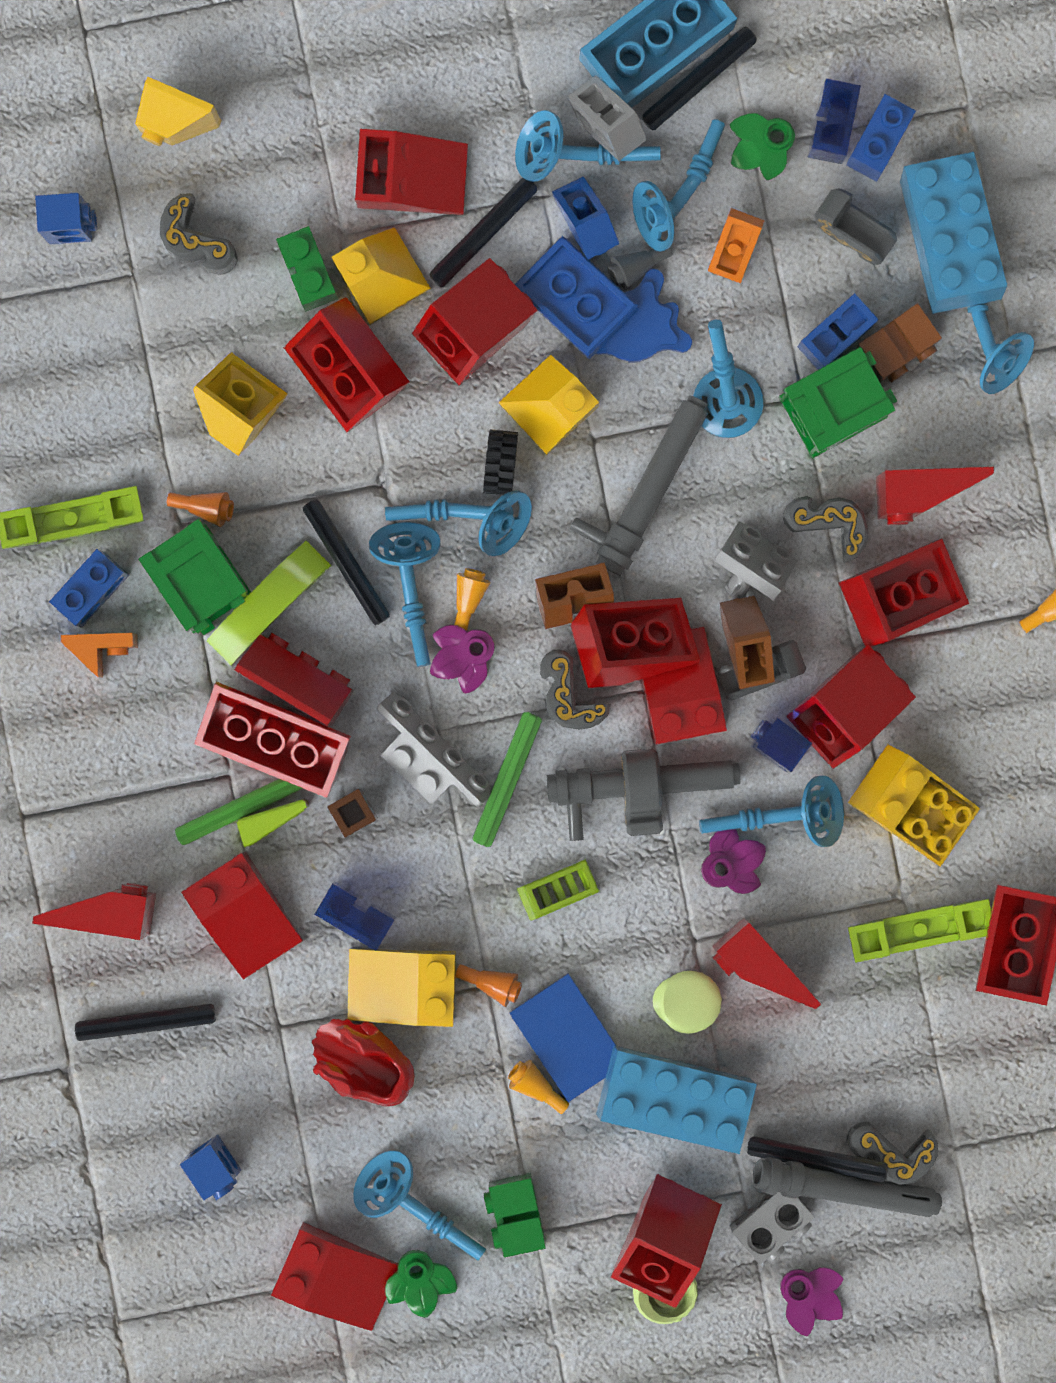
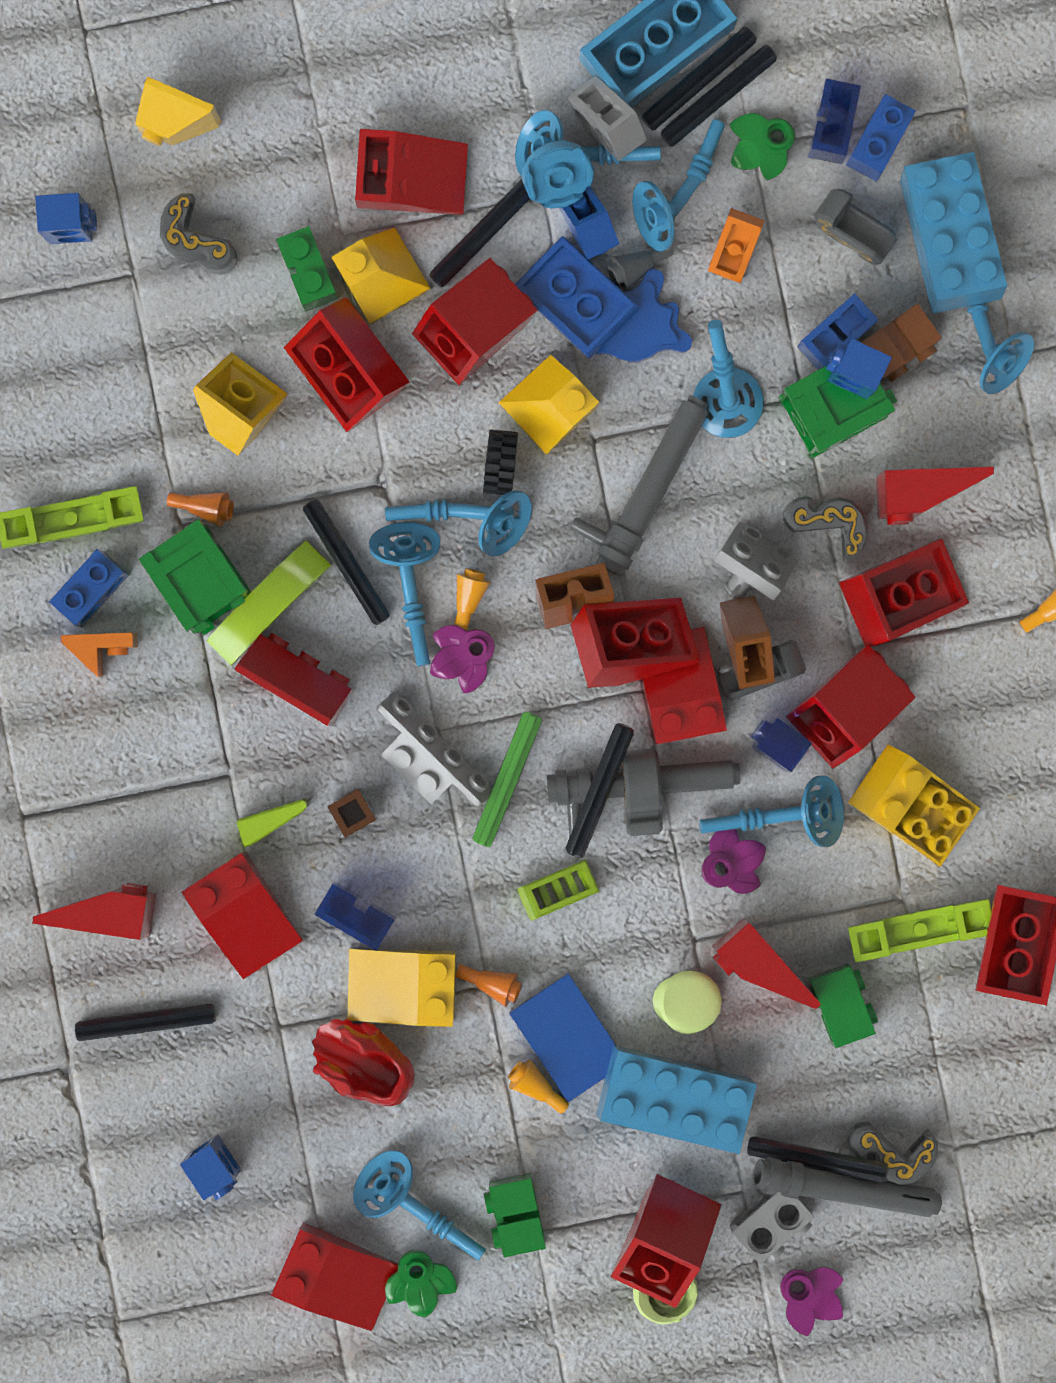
bright green axle [175,779,303,845] -> none
red slope [194,681,351,798] -> none
dark grey animal [540,649,611,730] -> none
none -> dark azure tile [522,140,594,209]
none -> black axle [565,723,634,858]
none -> black axle [661,45,777,147]
none -> green piece [807,963,878,1049]
none -> blue brick [826,338,892,400]

